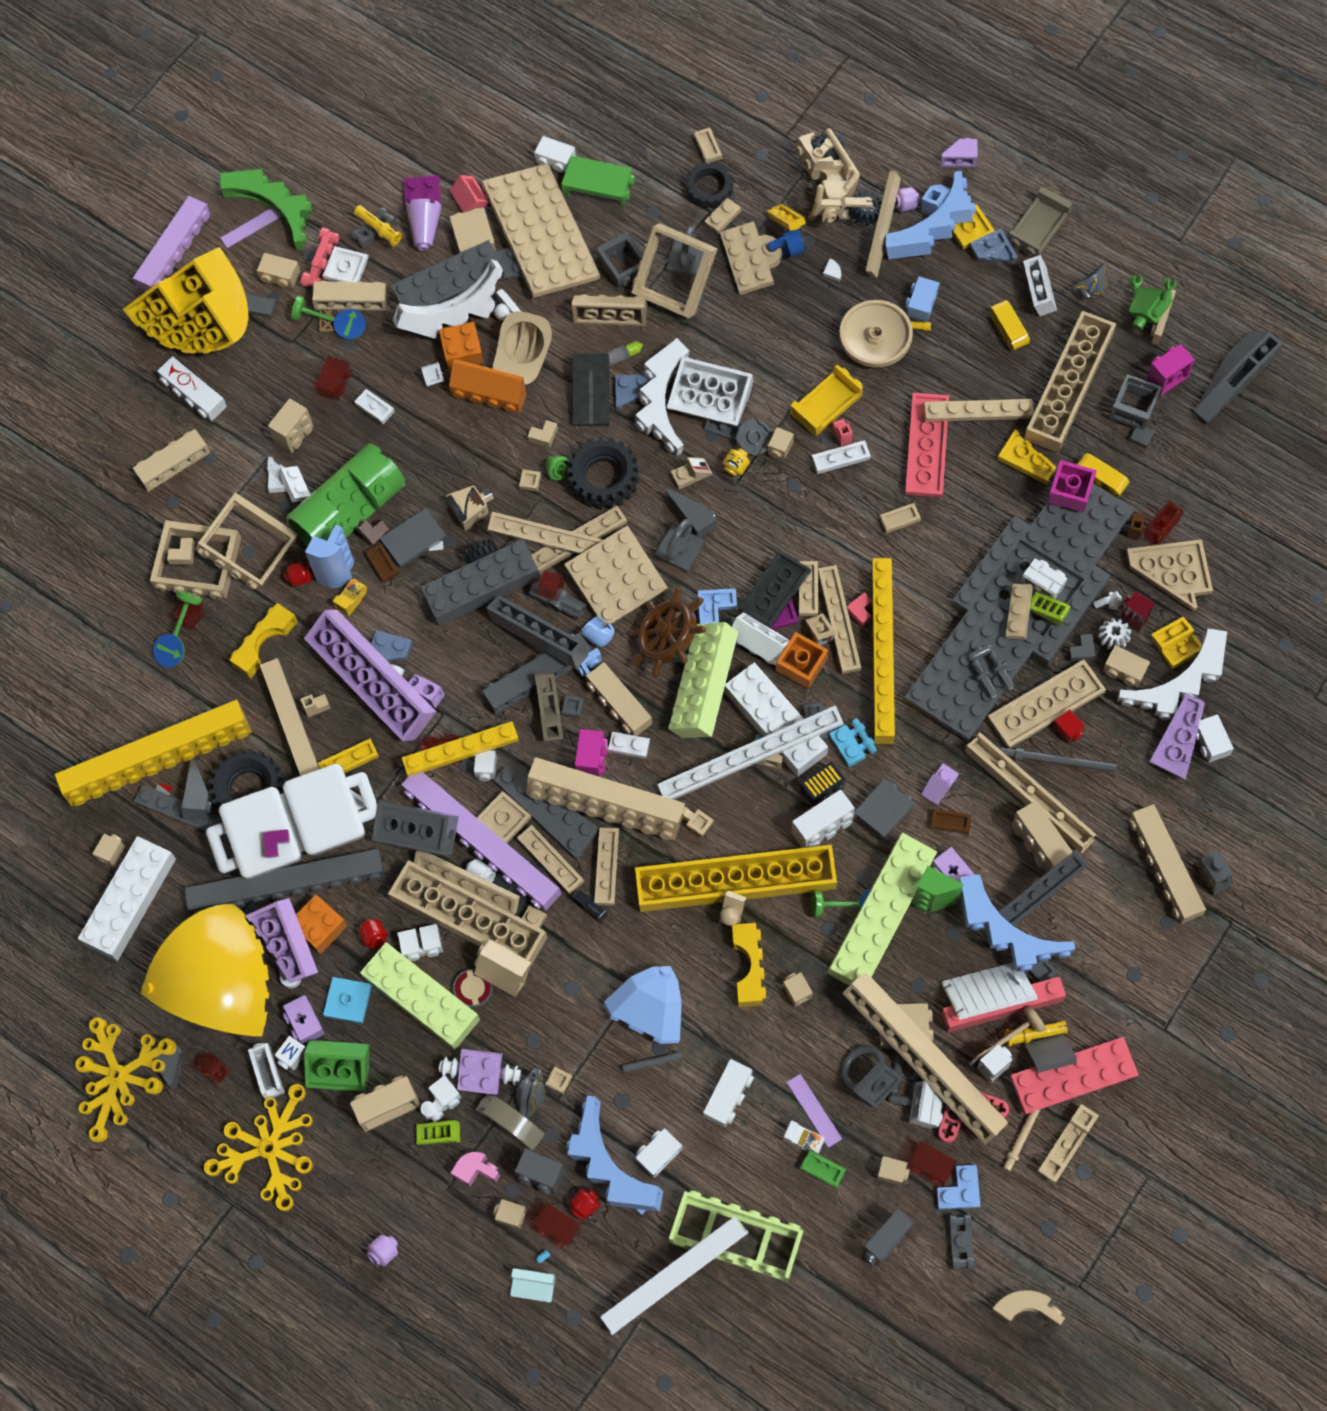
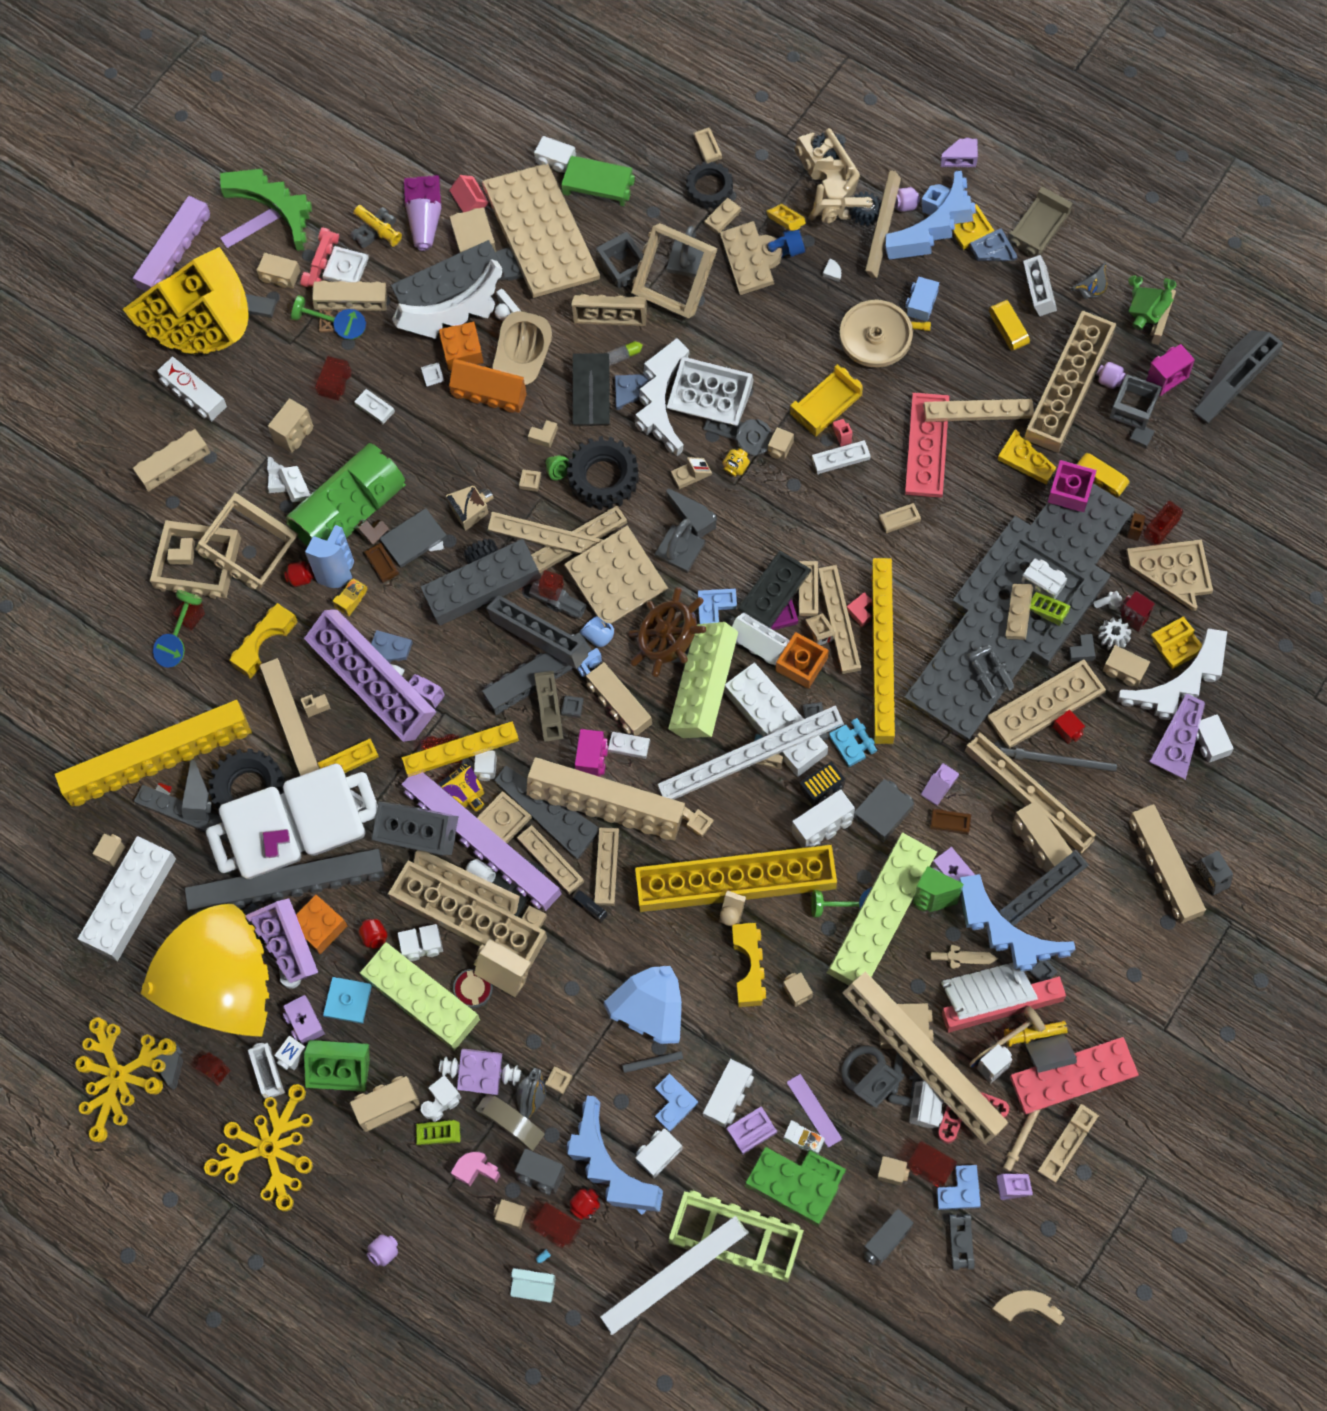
none -> torso [438,762,484,811]
none -> light blue plate [655,1074,698,1132]
none -> lavender plate [727,1107,777,1154]
none -> bright green brick [746,1147,839,1228]
none -> tan sword [930,945,998,969]
none -> lavender slope [997,1174,1033,1200]
none -> lavender head [1097,362,1126,389]

